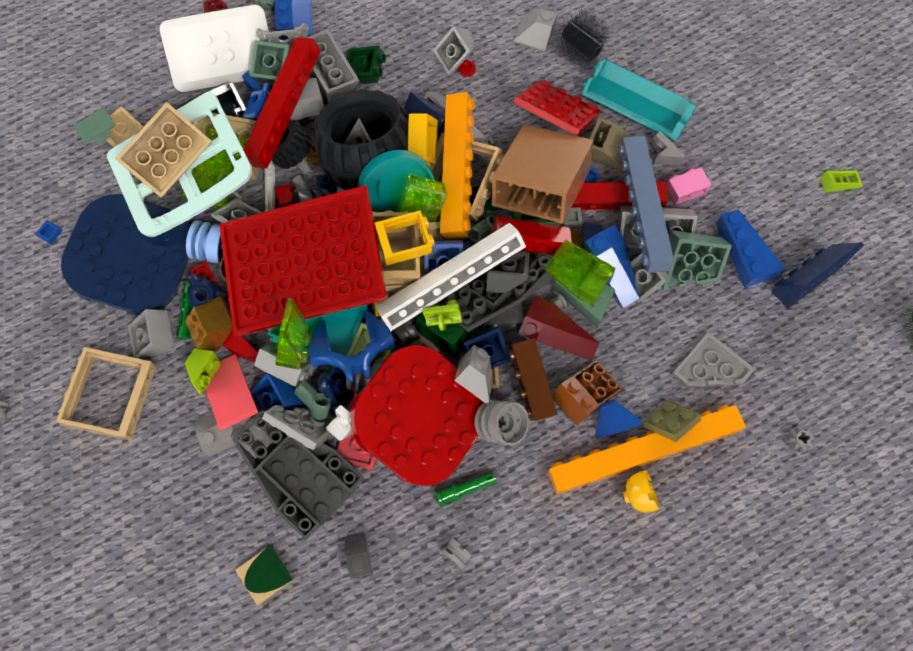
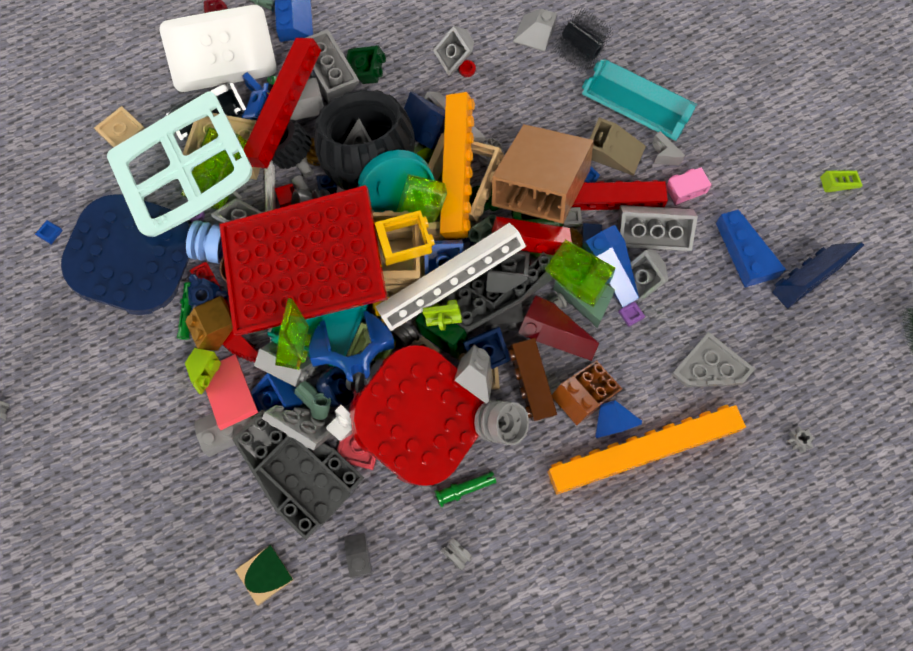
tan window [56,347,157,441] -> none
sand green piece [74,106,116,144] -> none
tan slope [115,102,212,198] -> none
light grey slope [128,309,174,359] -> none
sand green slope [250,40,290,83] -> none
light grey piece [256,23,309,45] -> none
yellow window [408,114,438,168] -> none
red plate [513,80,601,136] -> none
sand blue brick [618,136,674,273] -> none
yellow cylinder [623,470,659,513] -> none
olive plate [643,401,701,442] -> none
sand green wedge [662,230,732,290] -> none
none -> medium lavender tile [618,301,645,327]

